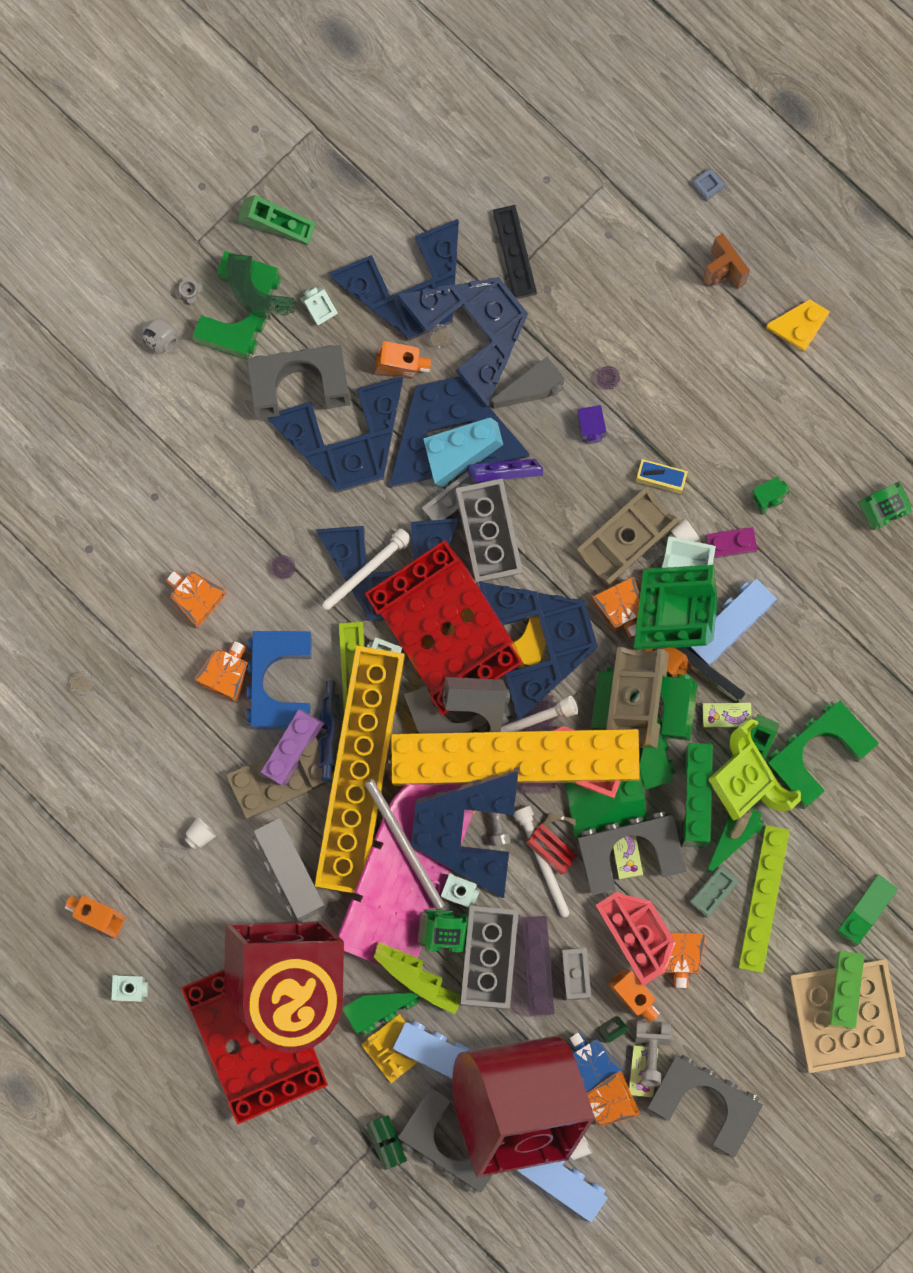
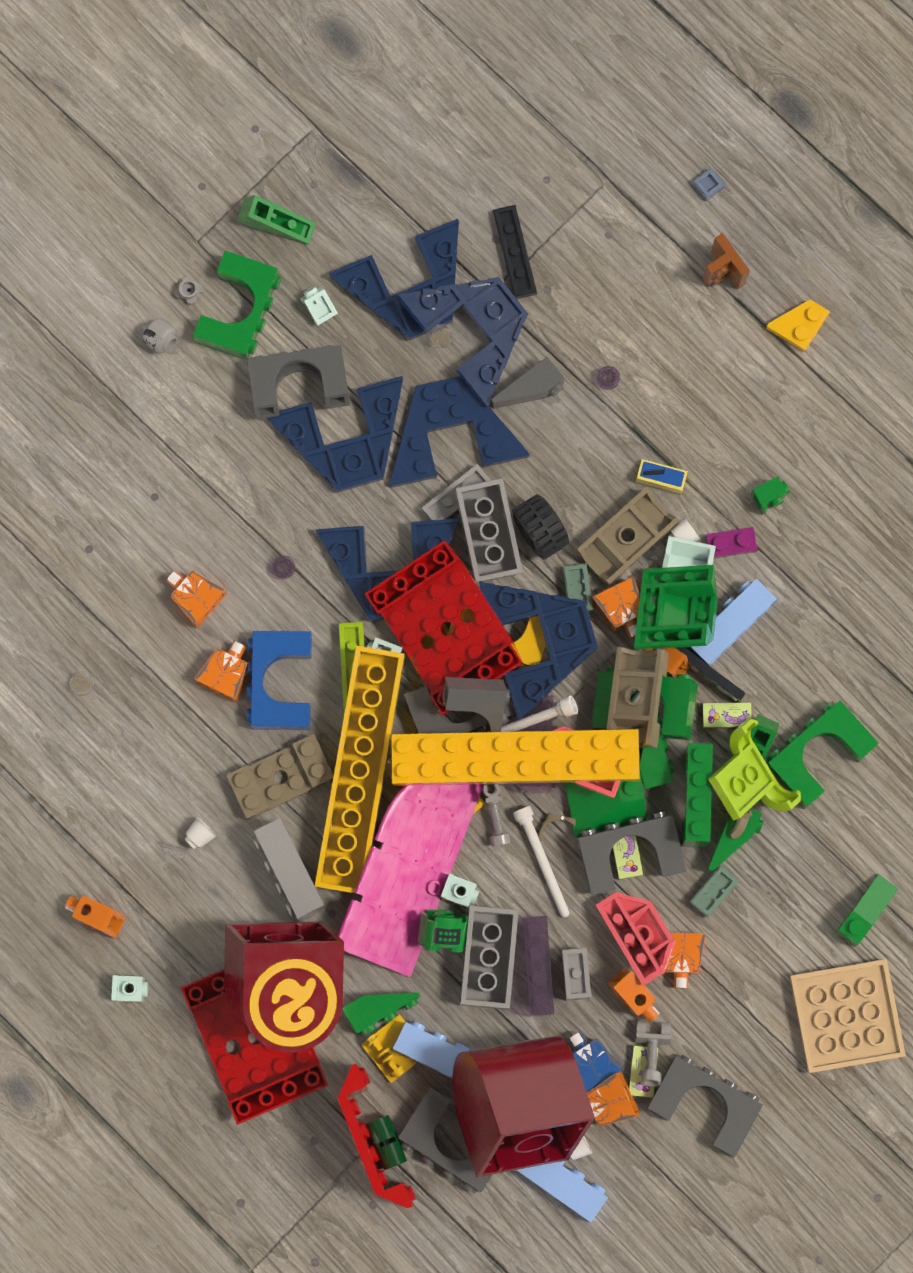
clear green arch [227,253,296,320] -> none
medium lavender arch [261,710,324,785] -> none
dark blue piece [318,680,341,782] -> none
white piece [322,528,412,610] -> none
light grey piece [365,779,445,910] -> none
orange torso [374,341,431,379] -> none
lime slope [374,942,461,1014] -> none
dark blue wing [411,767,519,898] -> none
medium azure wedge [423,418,503,488] -> none
dark purple tile [468,459,543,482] -> none
red tile [526,824,578,875] -> none
dark purple brick [577,405,607,444] -> none
dark green slope [598,1016,628,1043] -> none
lime plate [738,825,790,973] -> none
bright green arch [828,951,865,1029] -> none
green brick [858,481,913,530] -> none
none -> red slope [337,1063,416,1208]
none -> black tyre [512,494,569,560]
none -> sand green plate [563,563,593,612]

